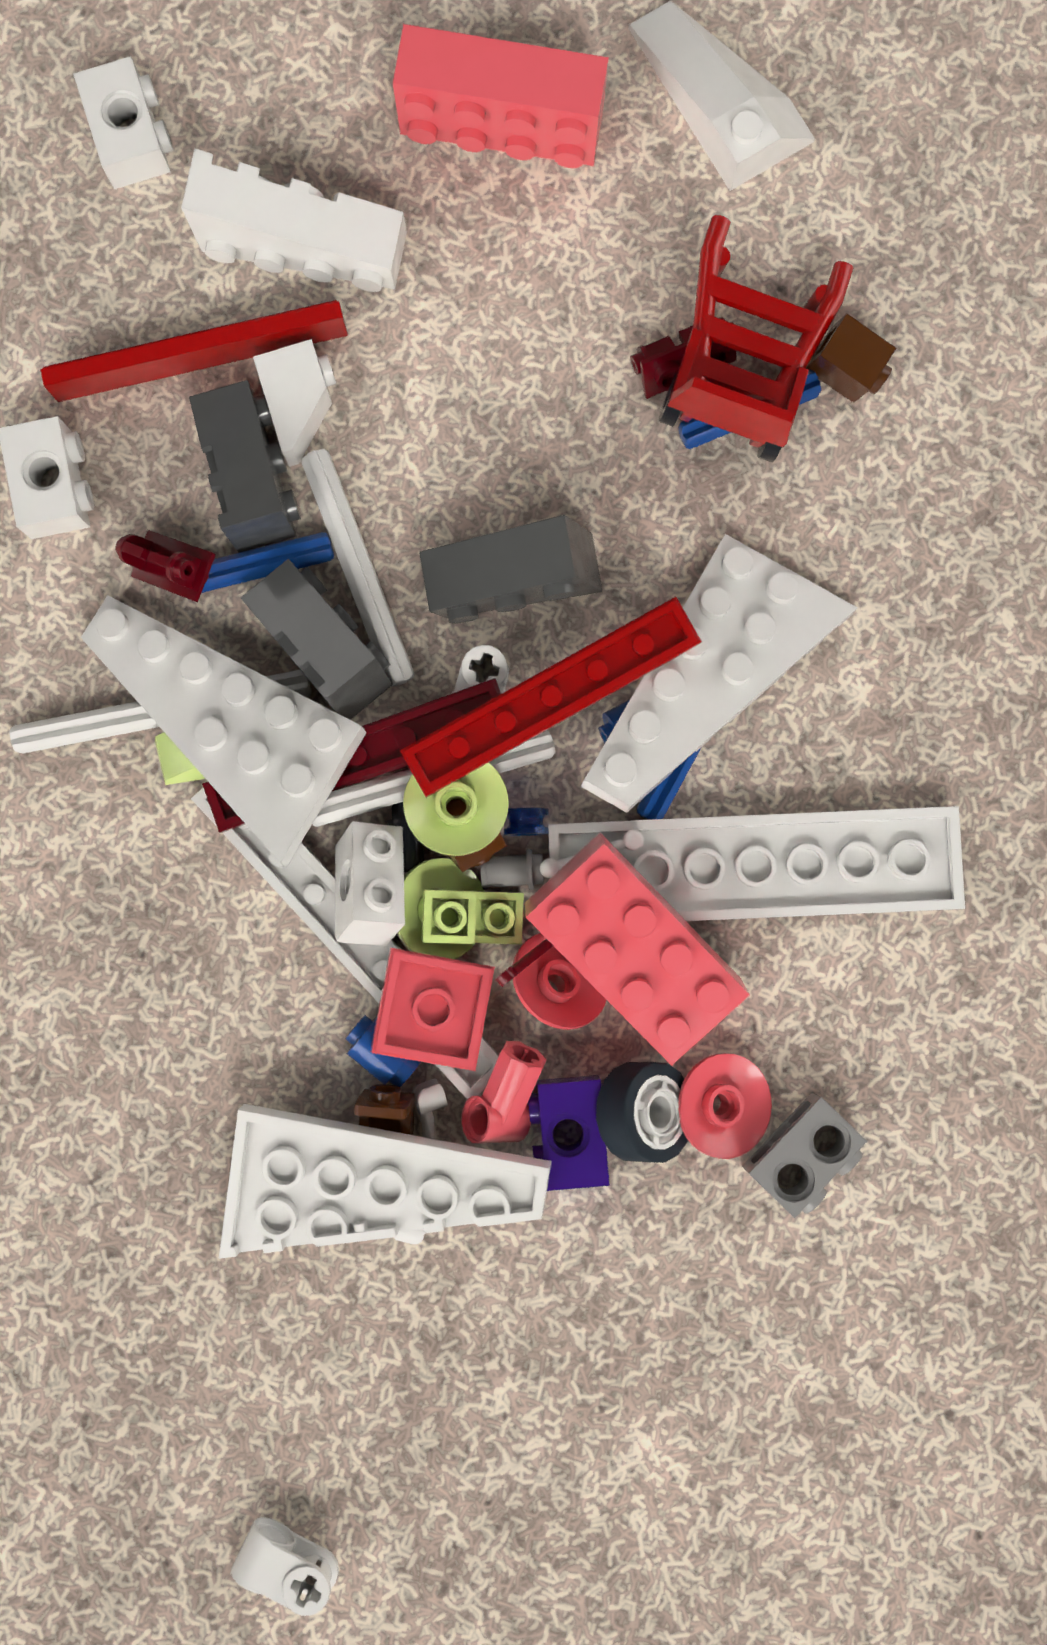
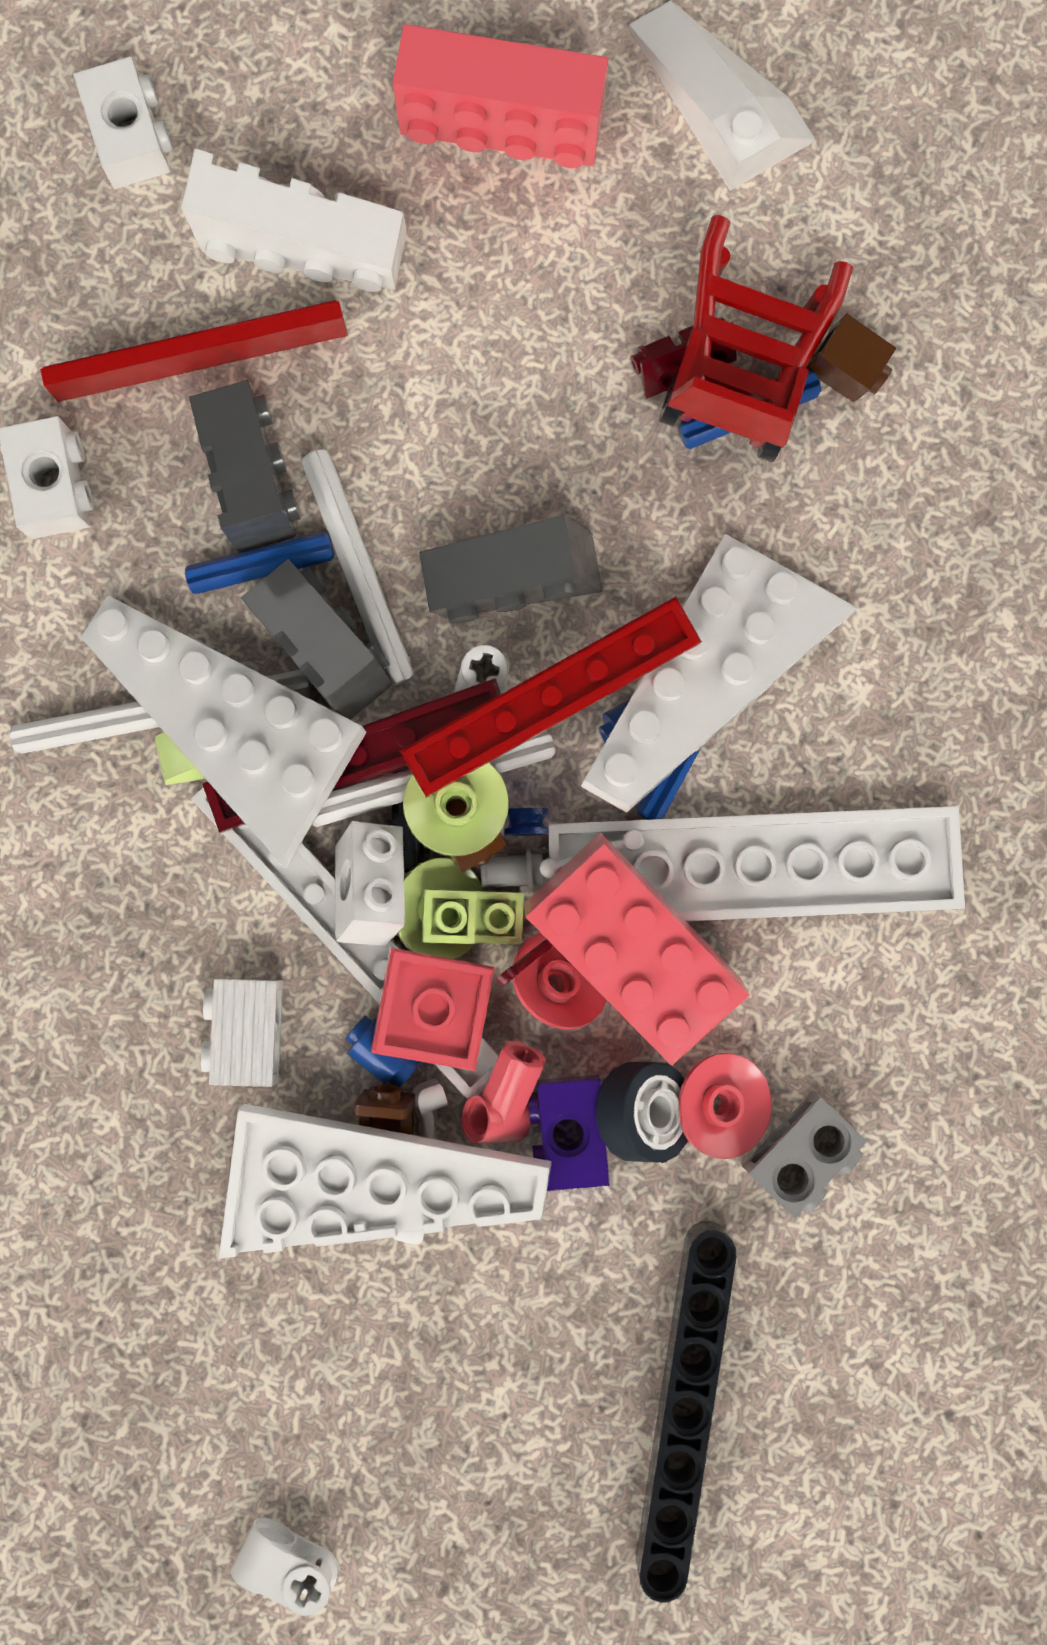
dark red hinge [115,530,216,603] -> none
white slope [253,339,336,467] -> none
none -> white brick [201,978,283,1087]
none -> black beam [636,1221,737,1603]

